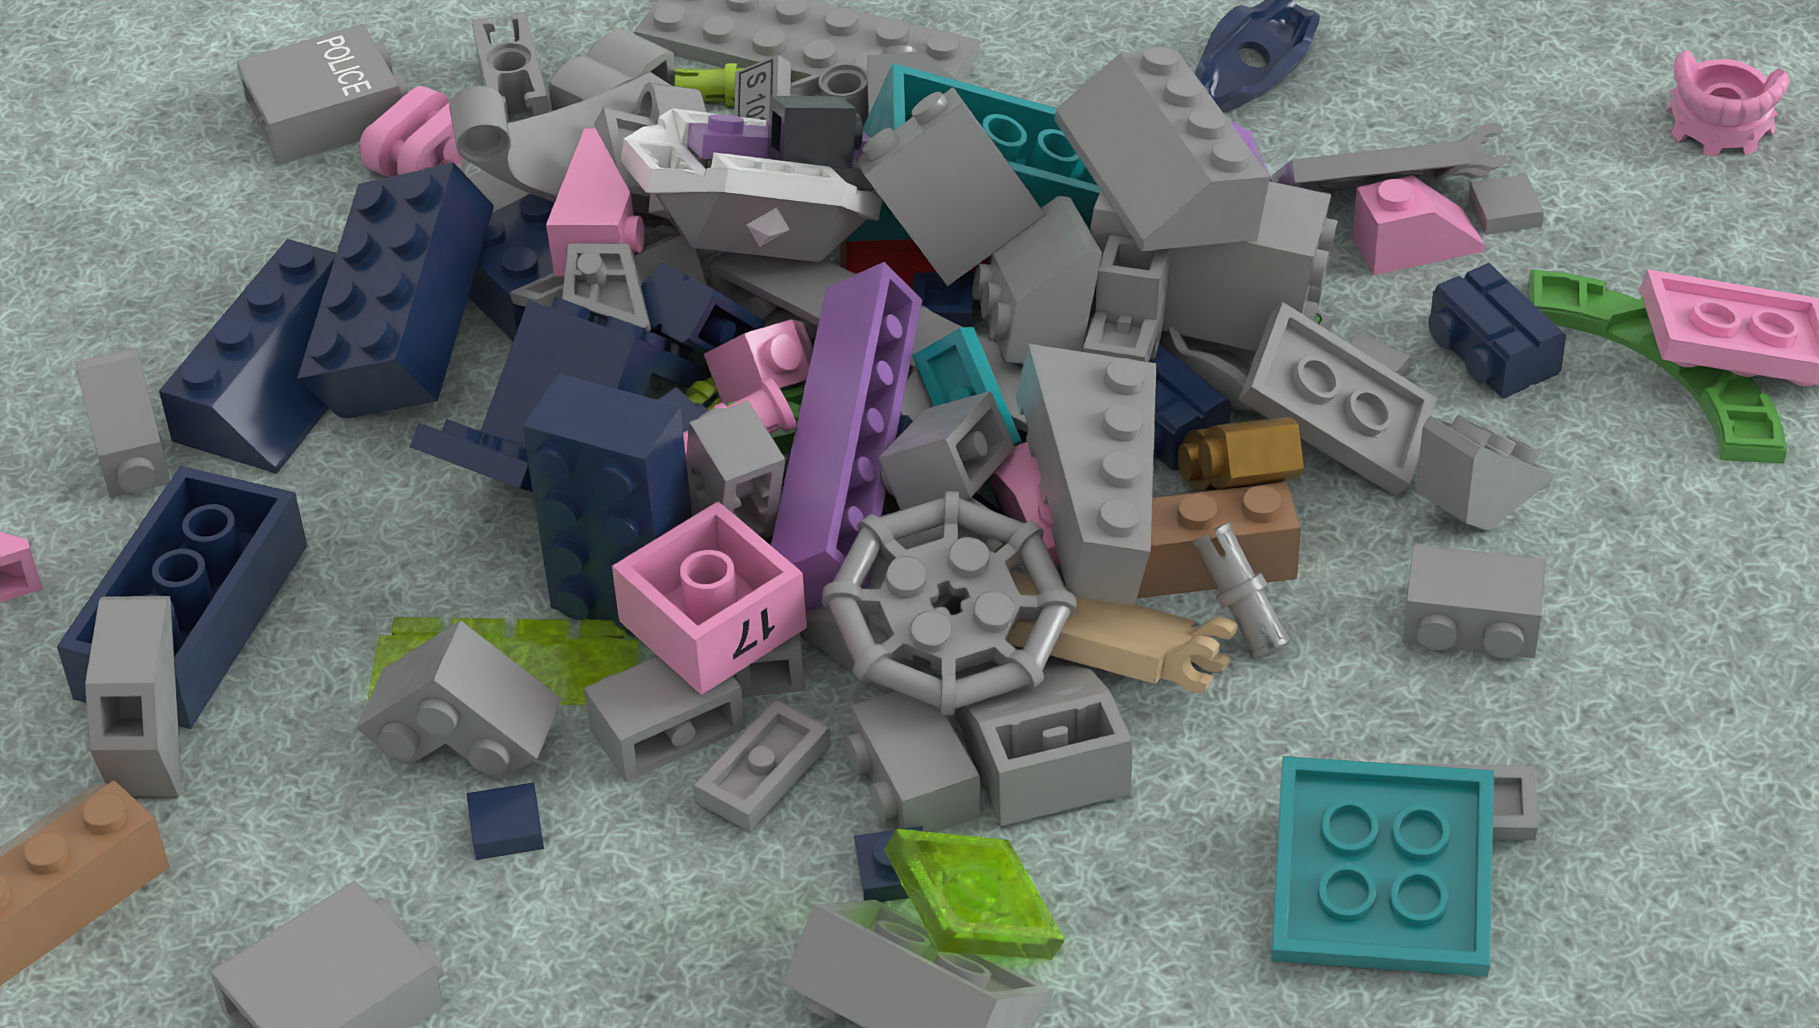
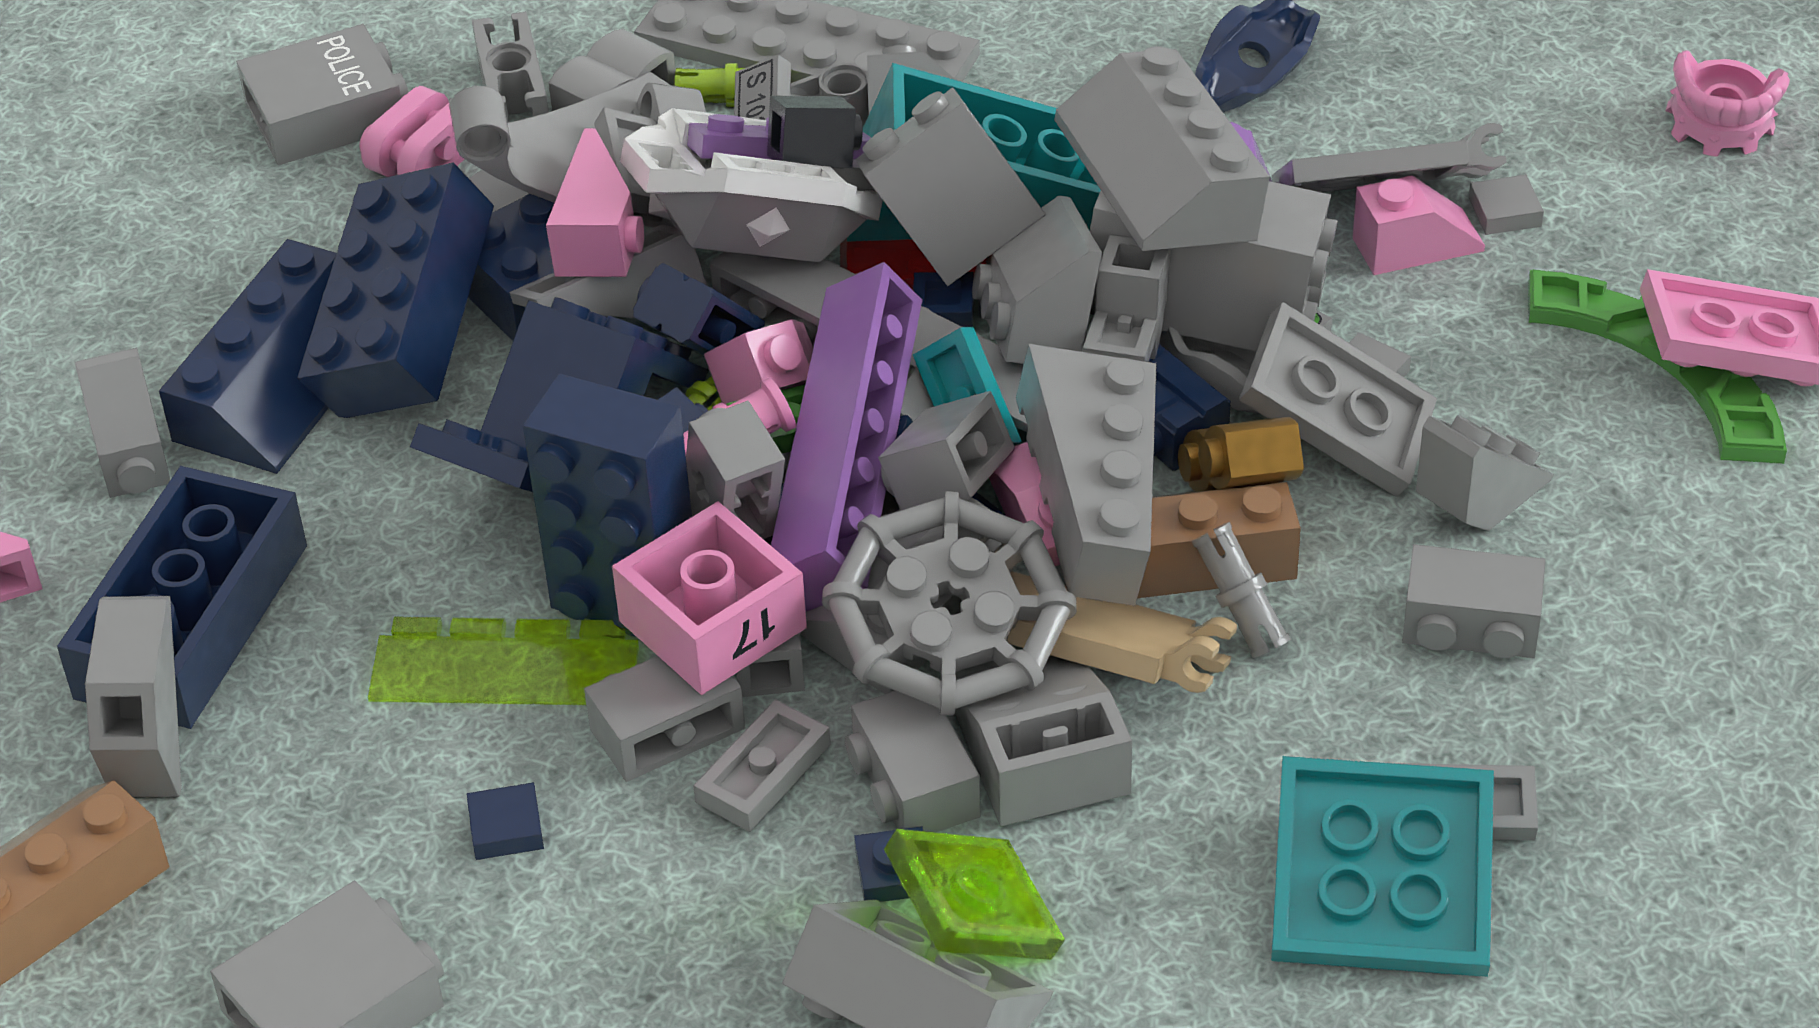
light grey brick [356,620,562,780] -> none
light grey piece [562,243,651,332] -> none
dark blue brick [1428,263,1566,398] -> none

